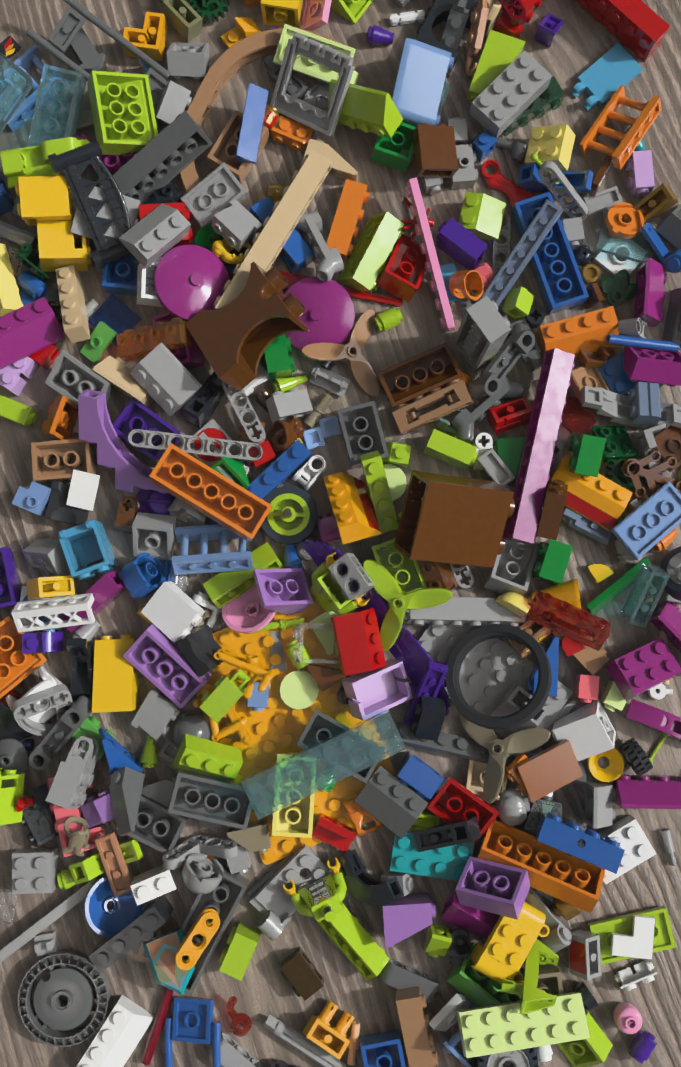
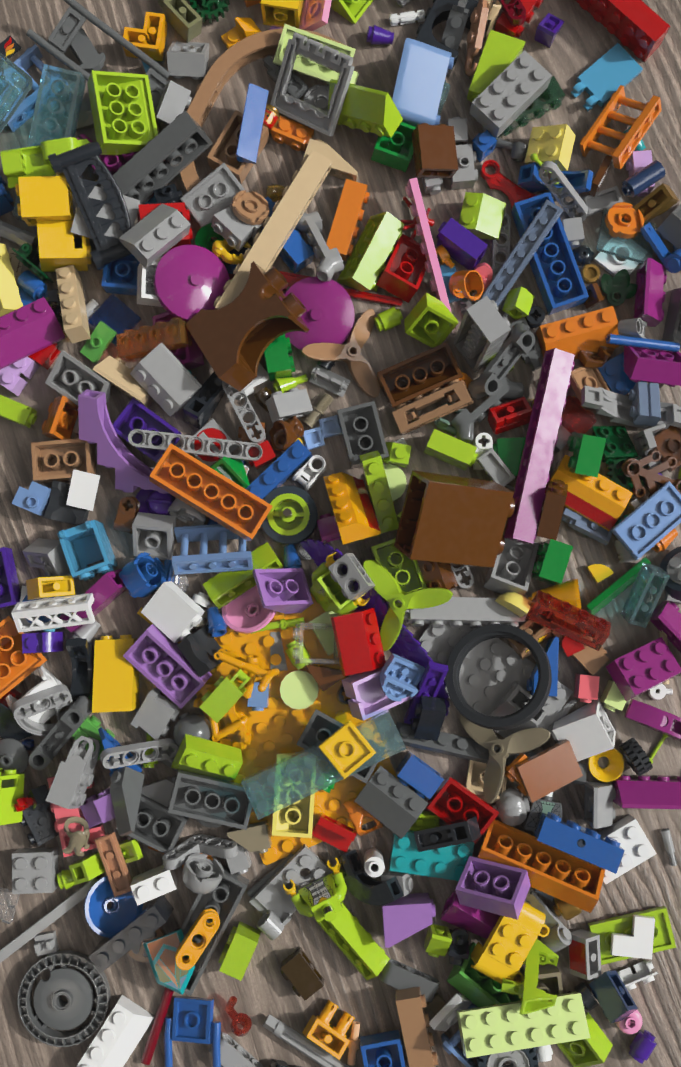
none -> light grey beam [100,738,178,769]
none -> blue cone [207,607,227,637]
none -> medium nougat tile [231,190,270,225]
none -> yellow tile [318,720,376,779]
none -> white brick [364,848,385,877]
none -> medium blue slope [379,653,425,701]
none -> lime slope [404,293,459,348]
none -> light orange piece [435,245,455,269]
none -> brick [589,970,638,1023]
none -> dark blue brick [622,160,666,198]

